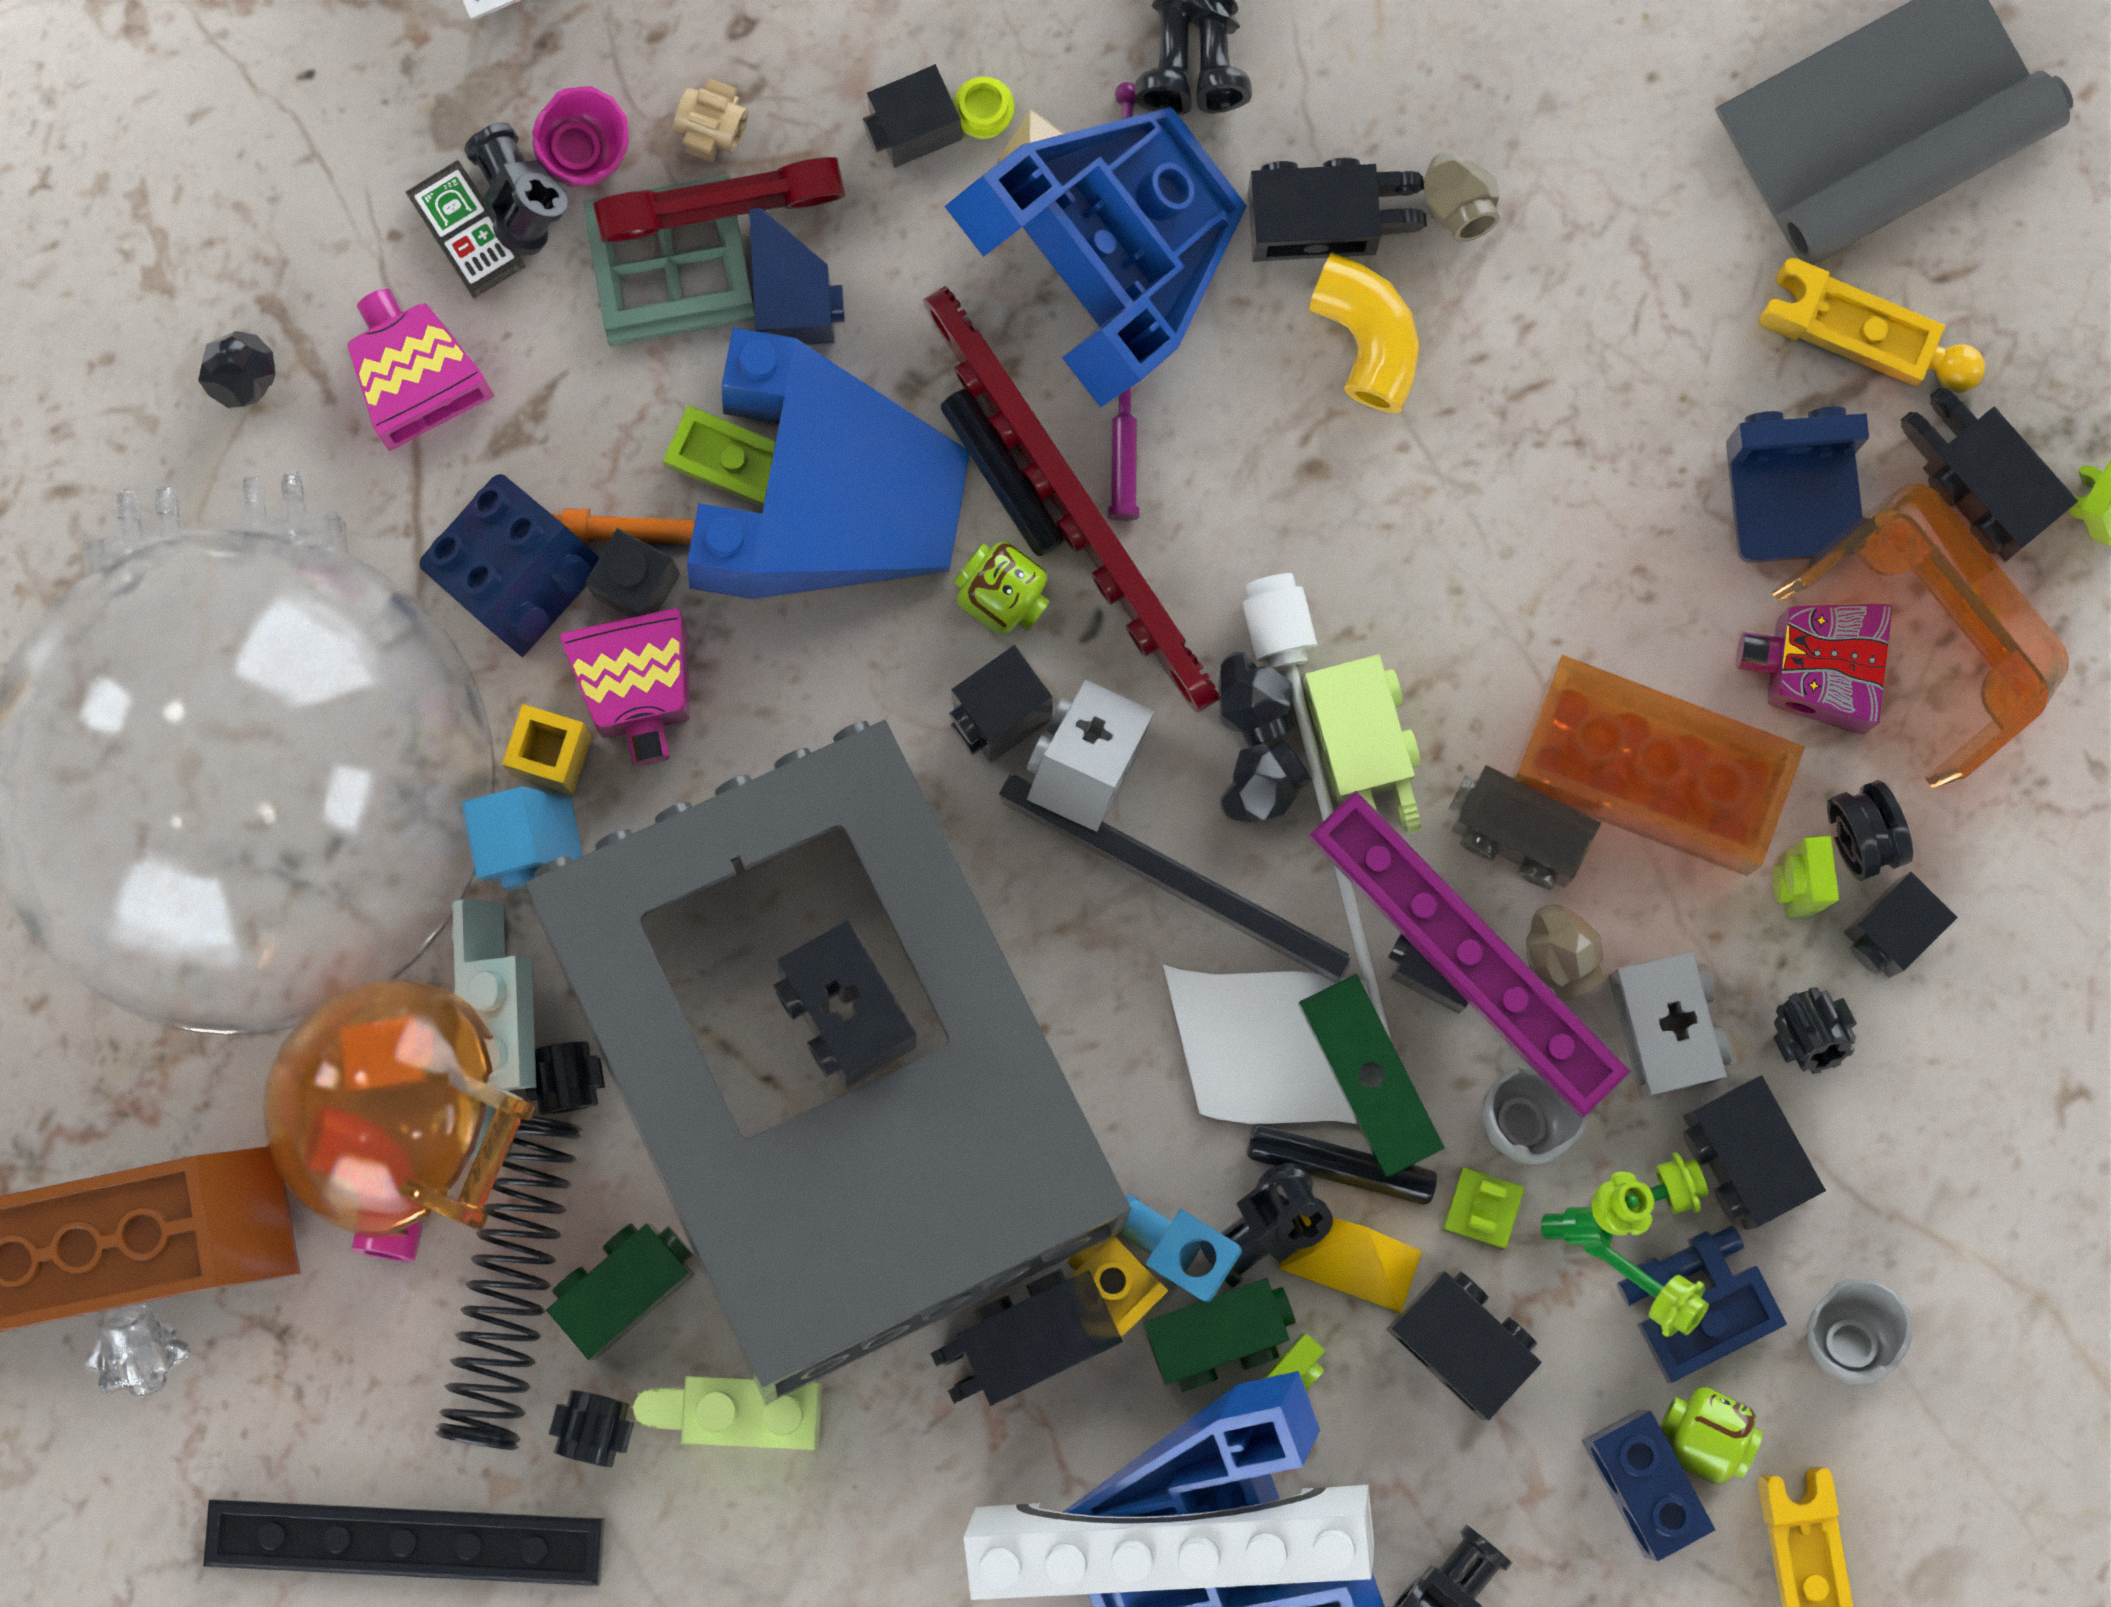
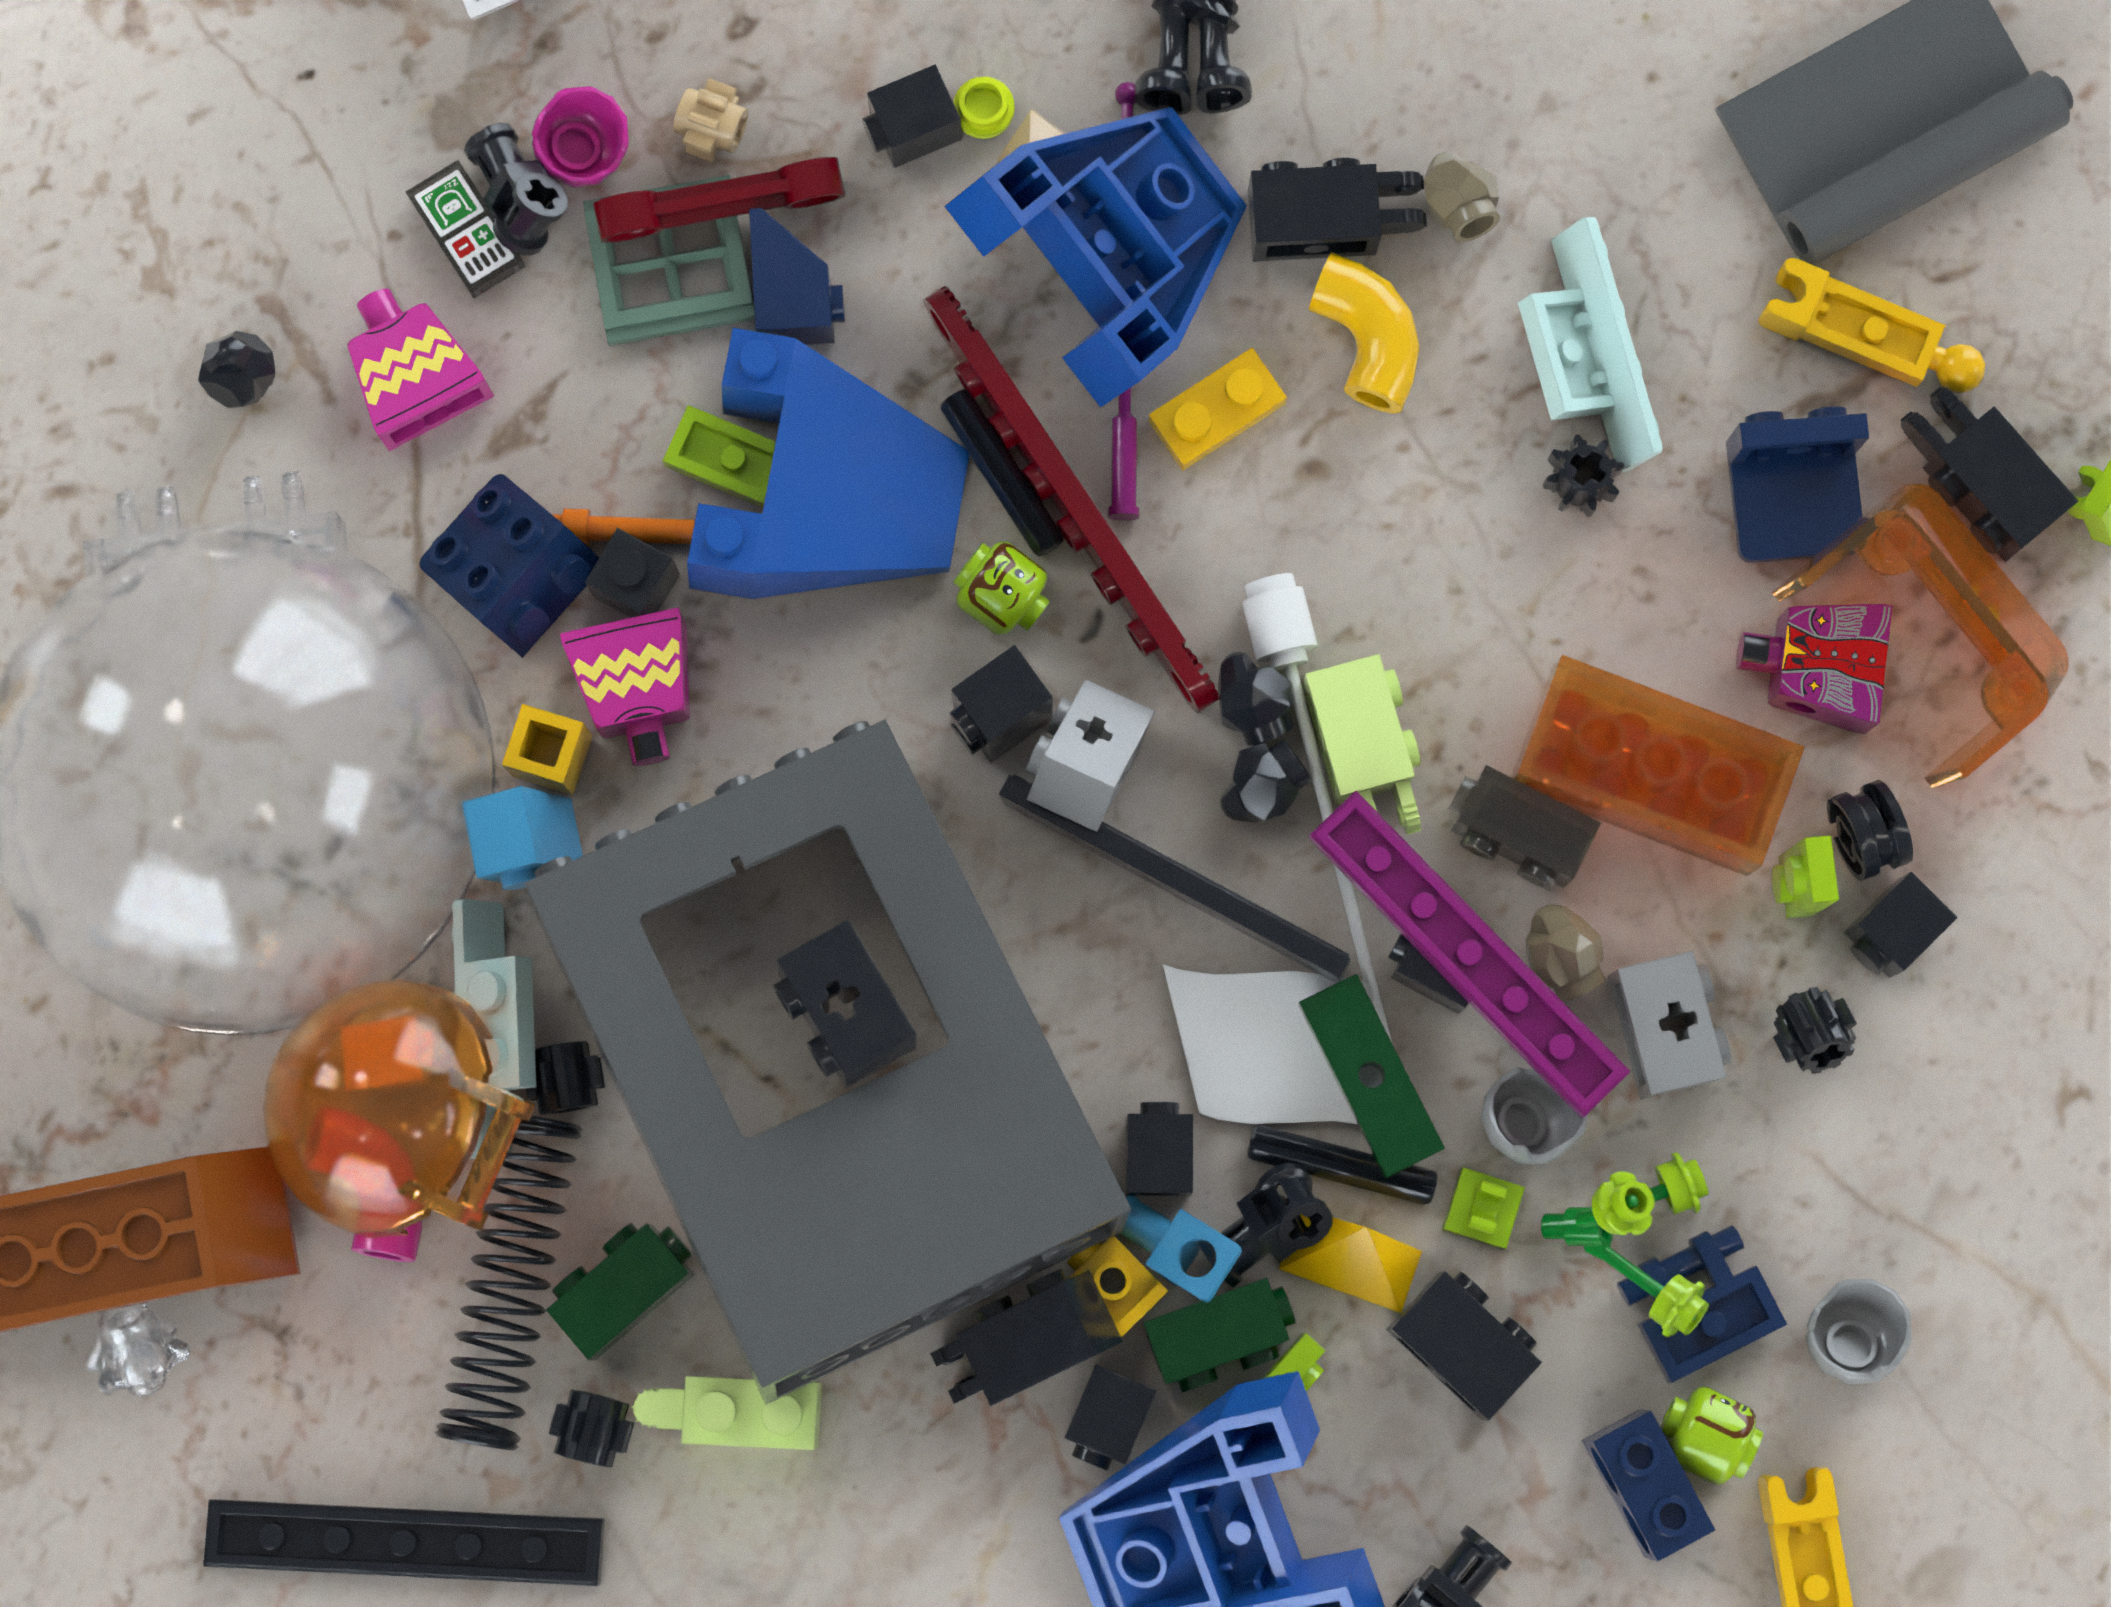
white arch [963,1485,1375,1600] -> none
black brick [1683,1075,1826,1230] -> none
none -> black brick [1064,1364,1156,1471]
none -> black brick [1126,1102,1193,1196]
none -> yellow plate [1148,347,1287,471]
none -> light aqua bracket [1518,217,1663,473]
none -> black gear [1543,434,1624,517]

